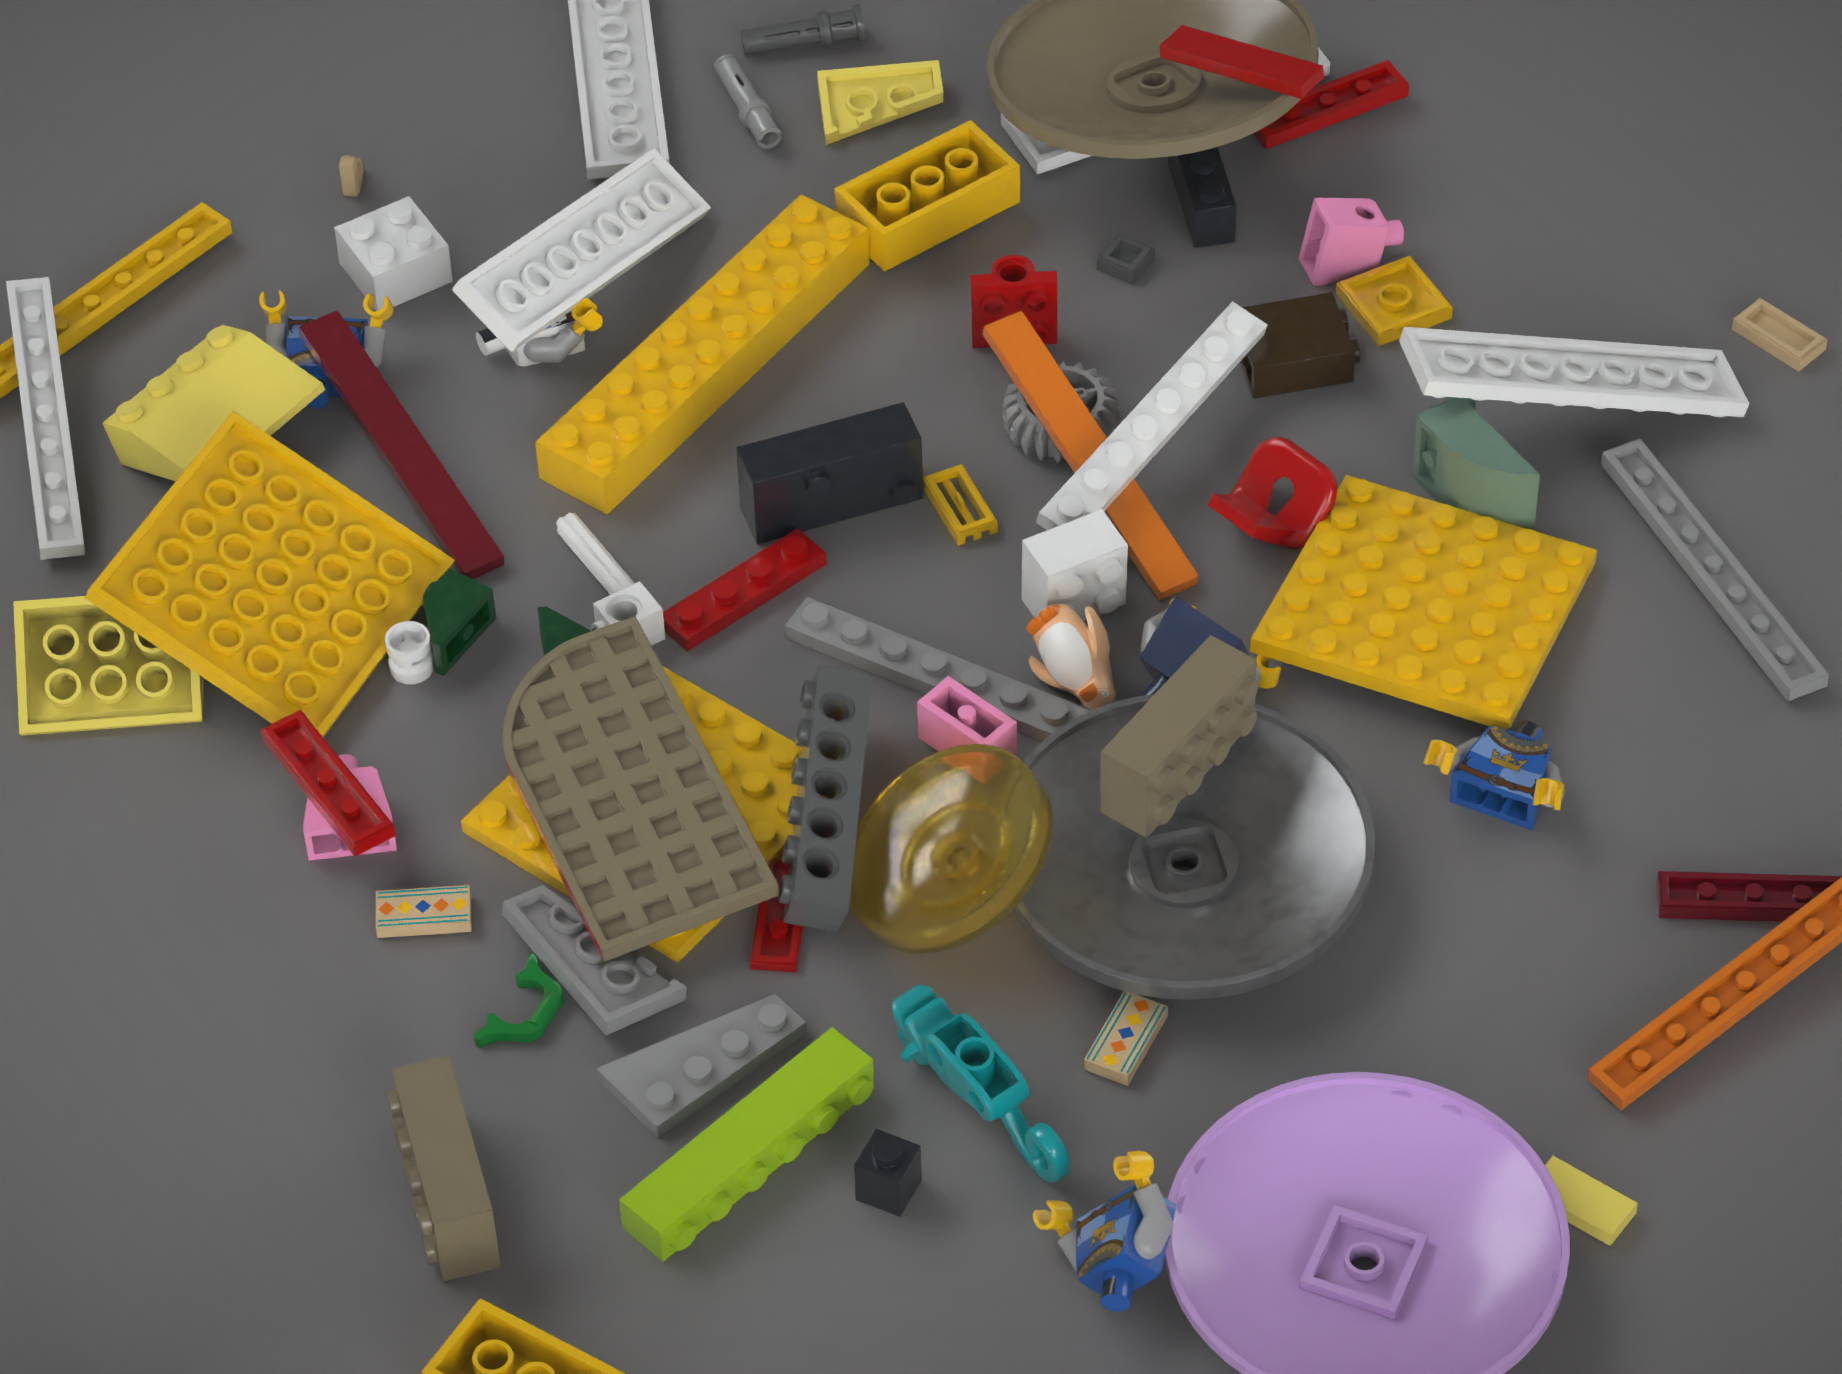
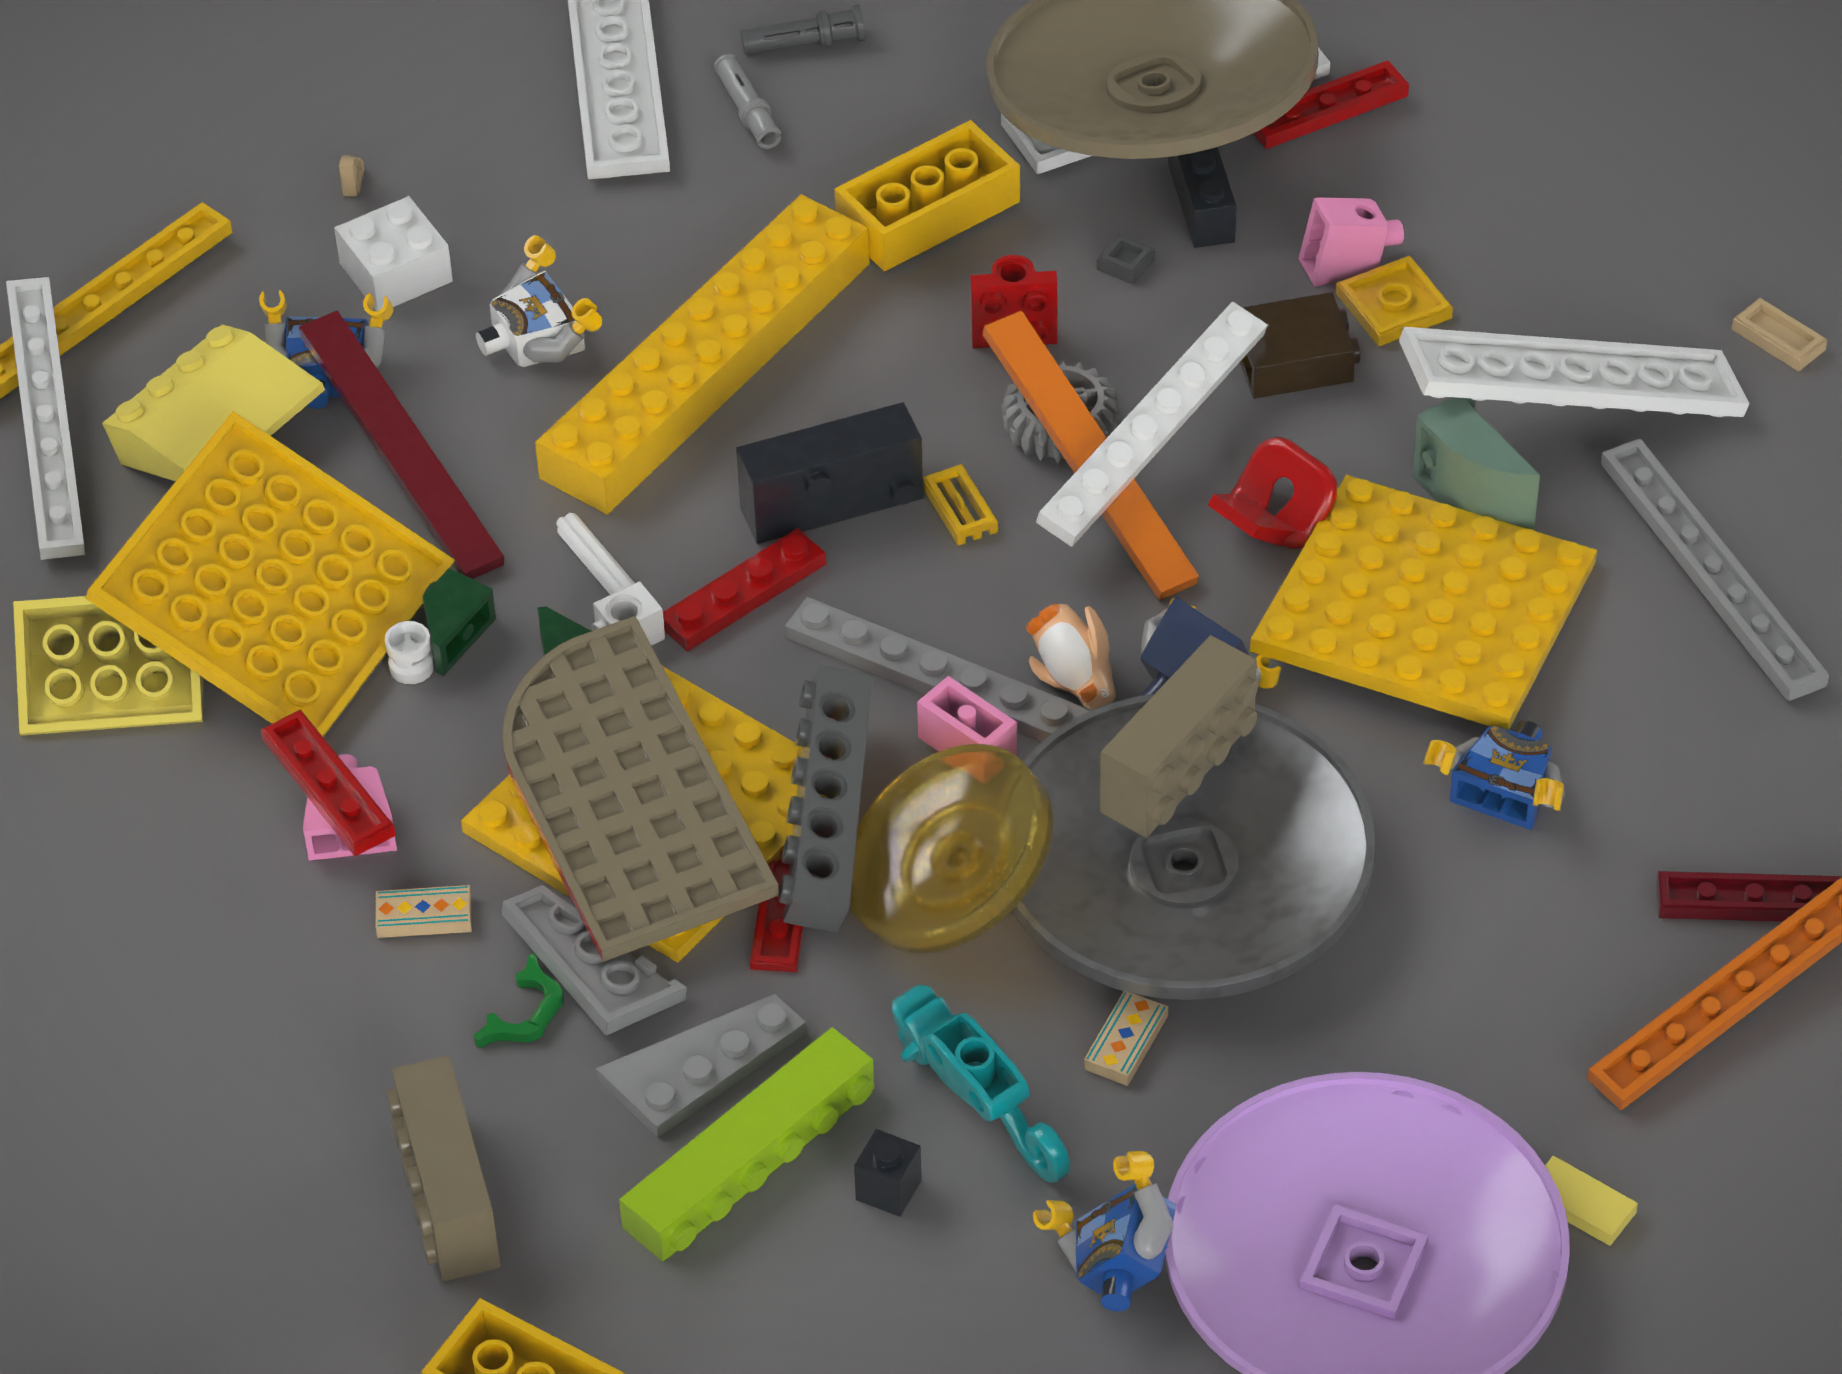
white plate [452,148,711,352] -> none
light yellow wing [817,60,943,145] -> none
white brick [1021,509,1128,621] -> none
red tile [1159,25,1324,99] -> none

